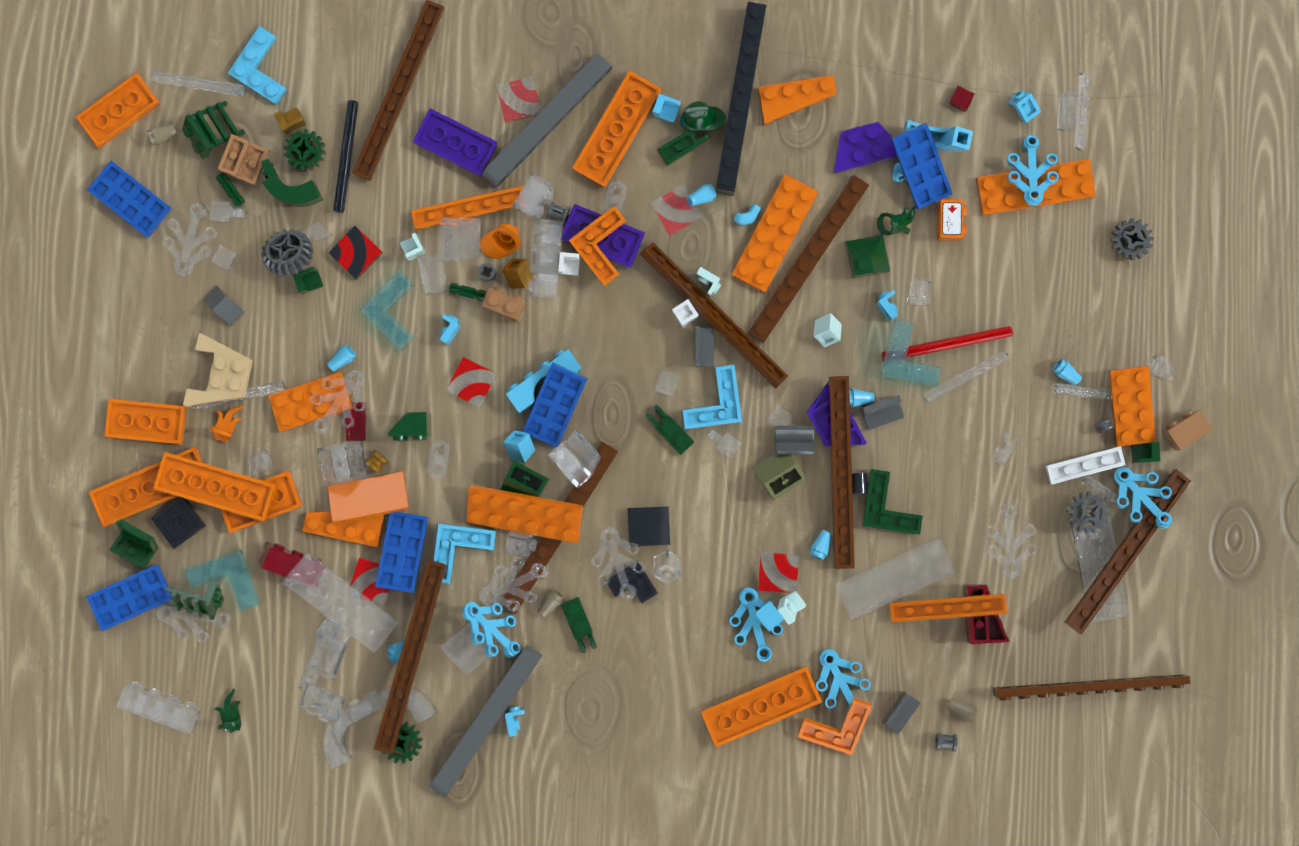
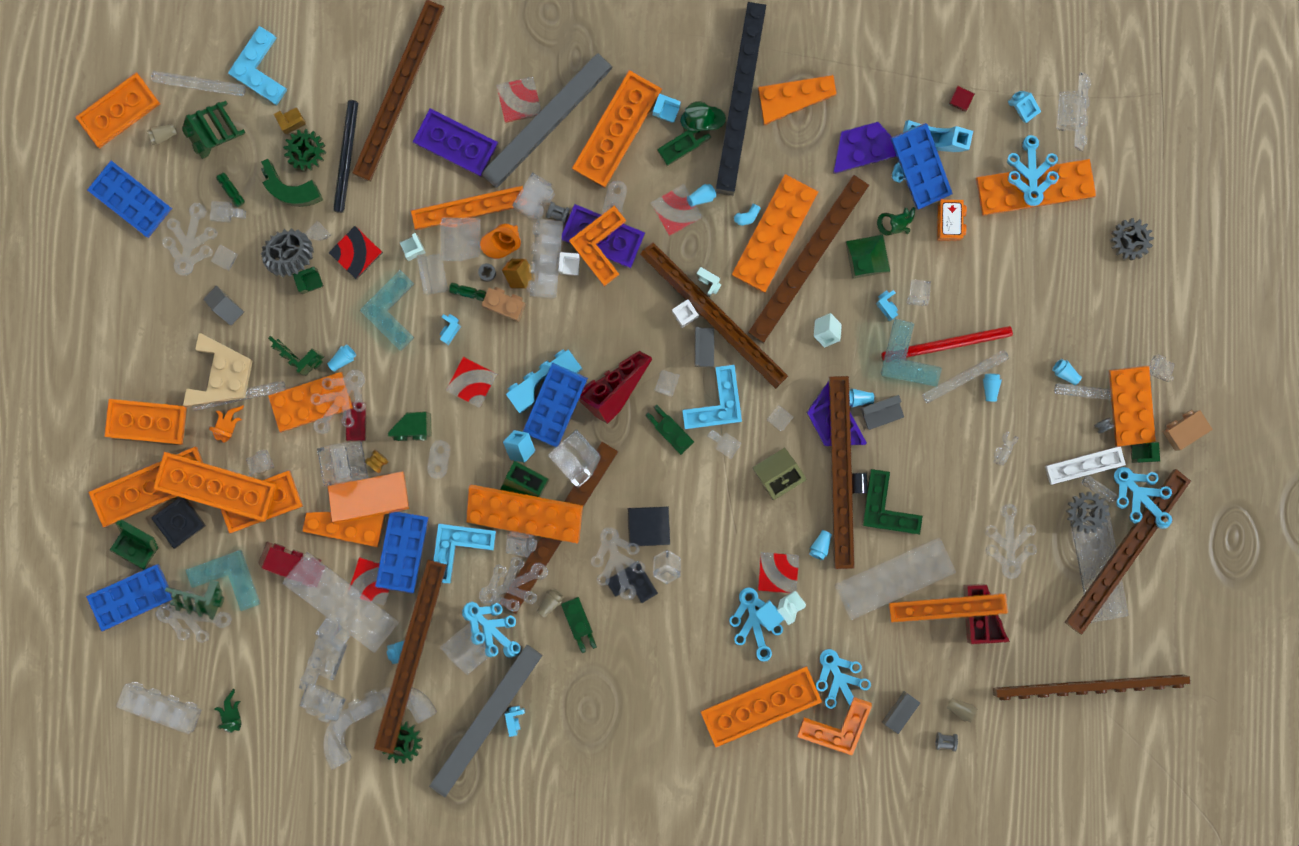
medium nougat slope [217,134,270,186] -> none
dark grey panel [775,426,815,455] -> none
none -> dark green plate [268,336,325,376]
none -> dark red wedge [579,351,652,424]
none -> medium azure cone [983,374,1002,402]

